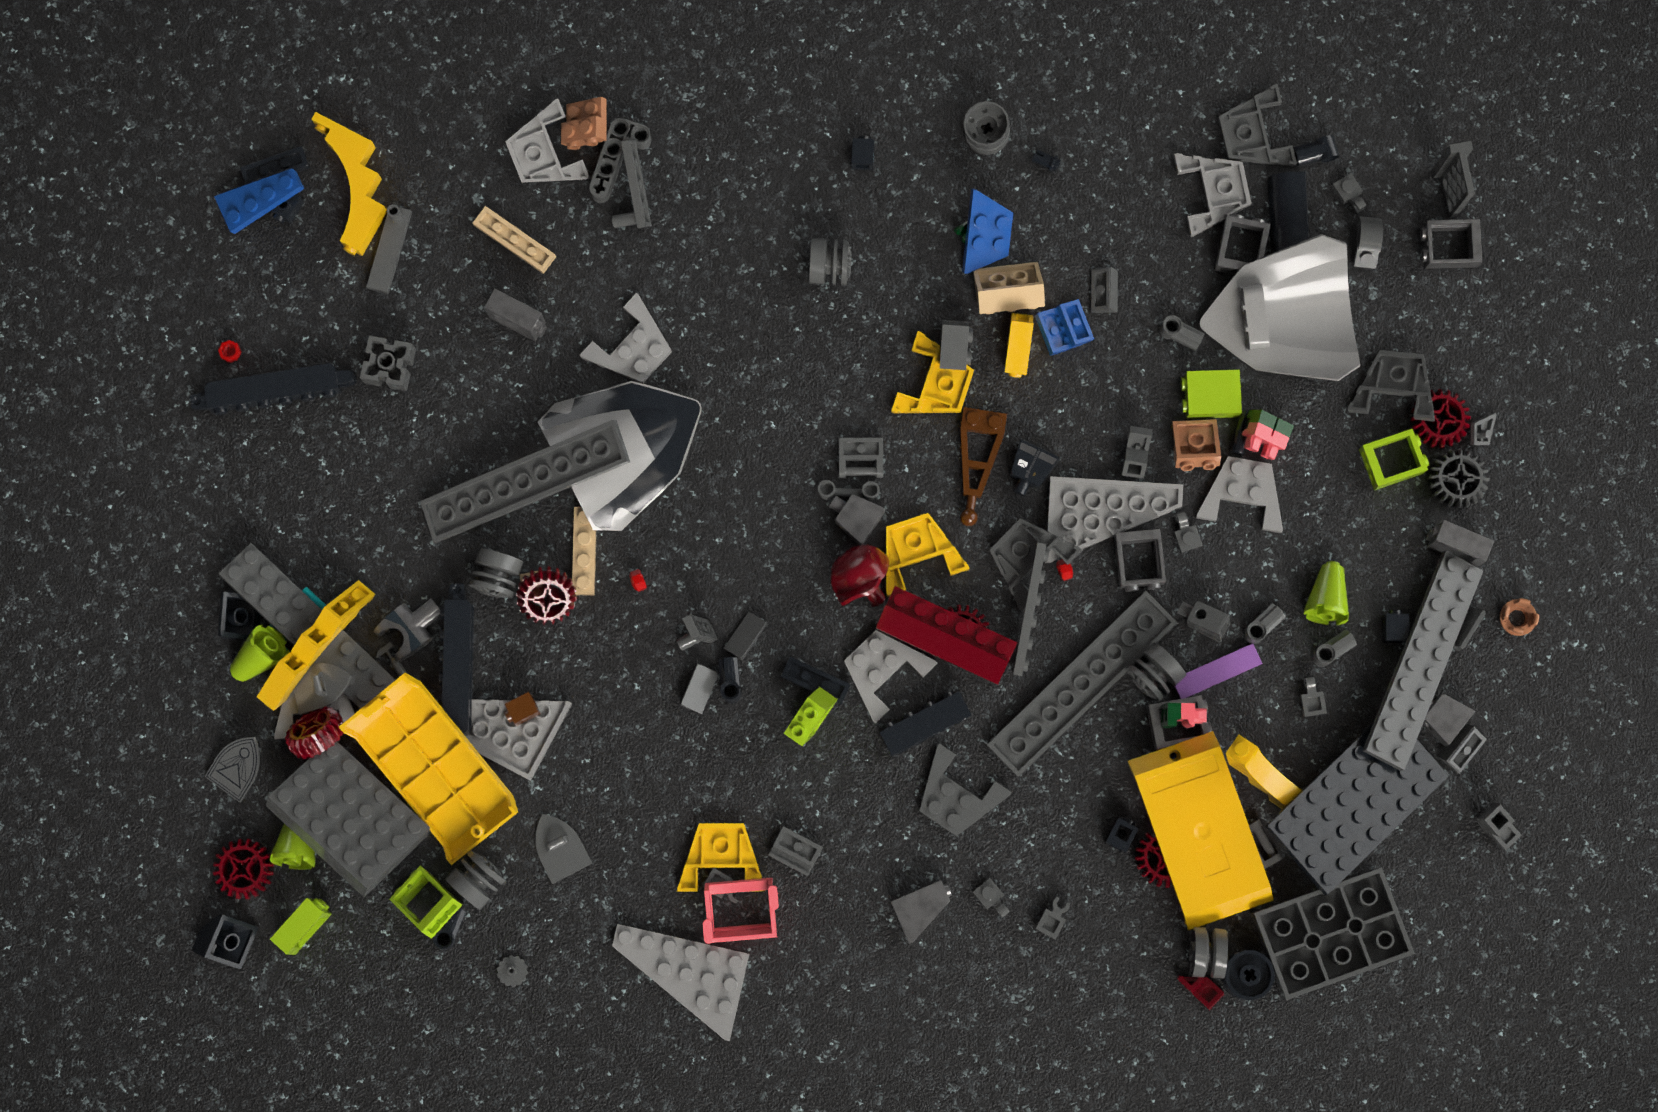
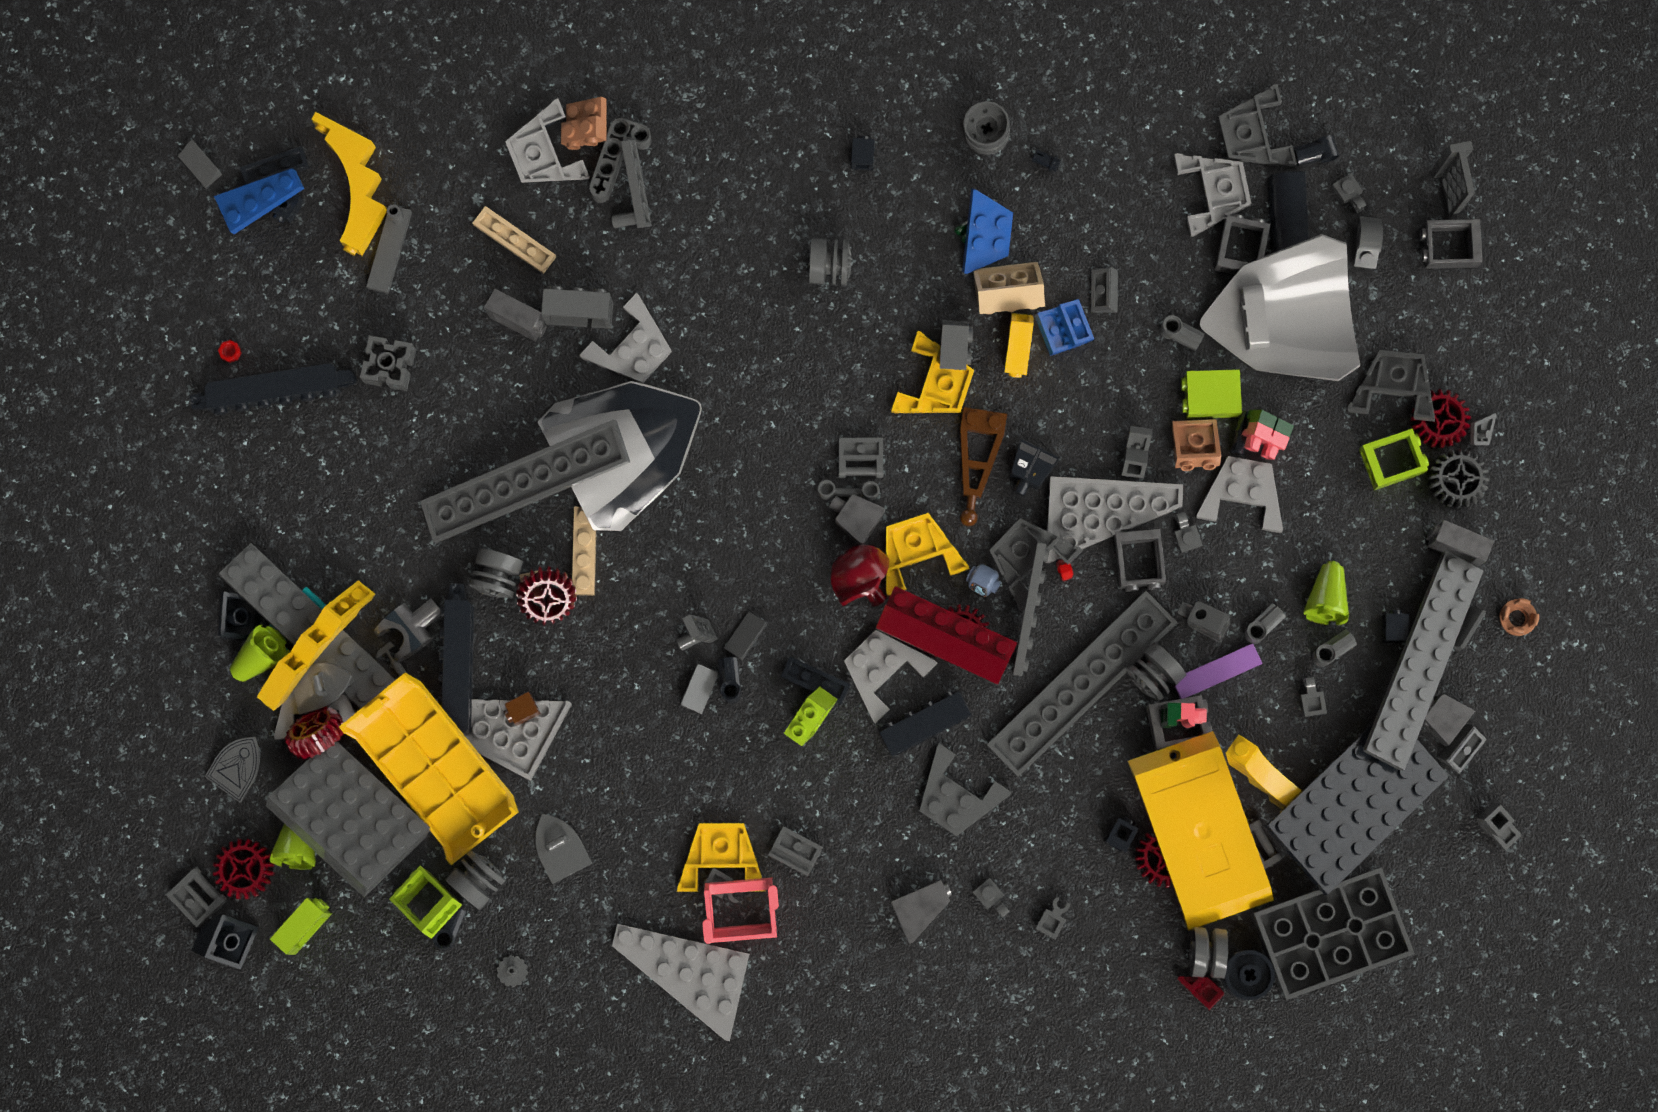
red tile [629,569,647,592] -> none
none -> dark grey plate [166,867,228,927]
none -> dark grey slope [178,140,222,188]
none -> dark grey piece [541,286,613,329]
none -> sand blue head [966,564,1001,597]

